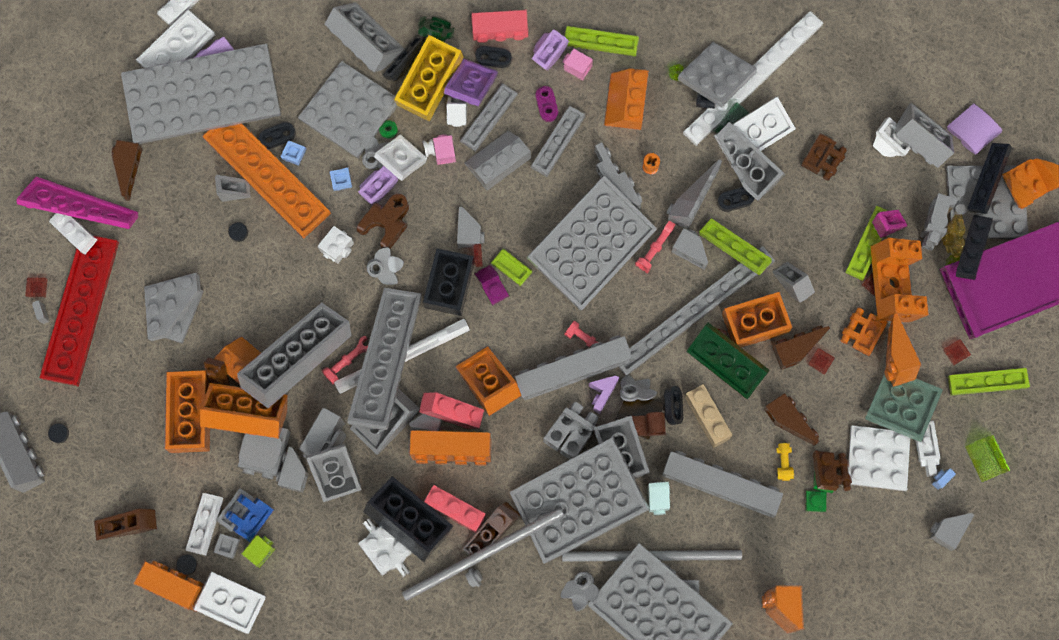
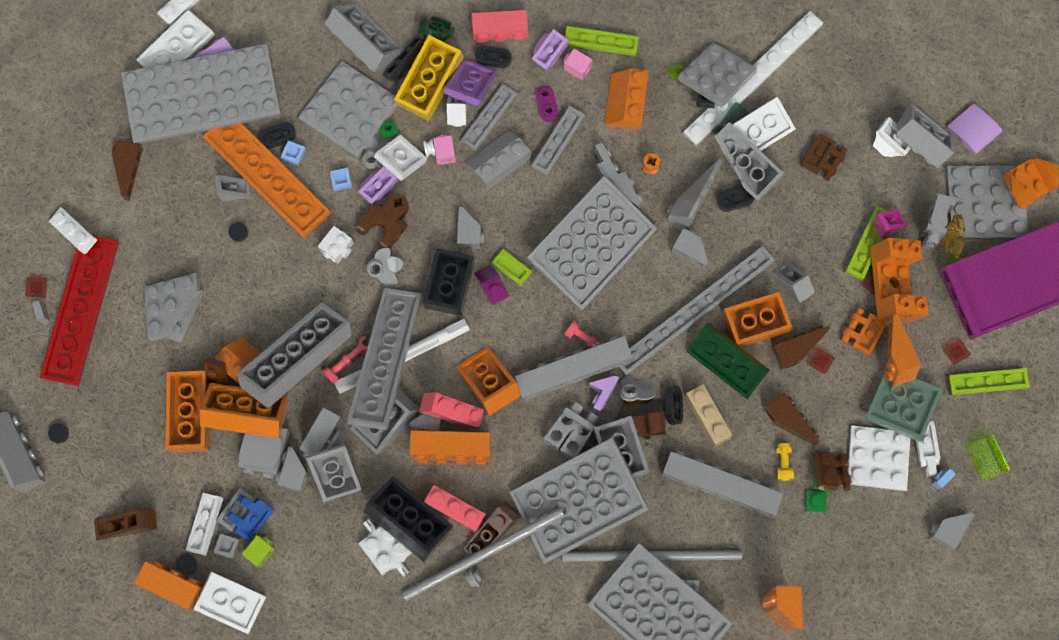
dark pink wing [17,177,138,229] -> none
clear red tile [474,244,483,267] -> none
light grey plate [561,572,599,611] -> none
coral piece [635,220,676,274] -> none
light aqua slope [647,482,670,515] -> none
lime plate [699,218,772,276] -> none
black plate [956,215,993,280] -> none
black plate [967,143,1012,214] -> none

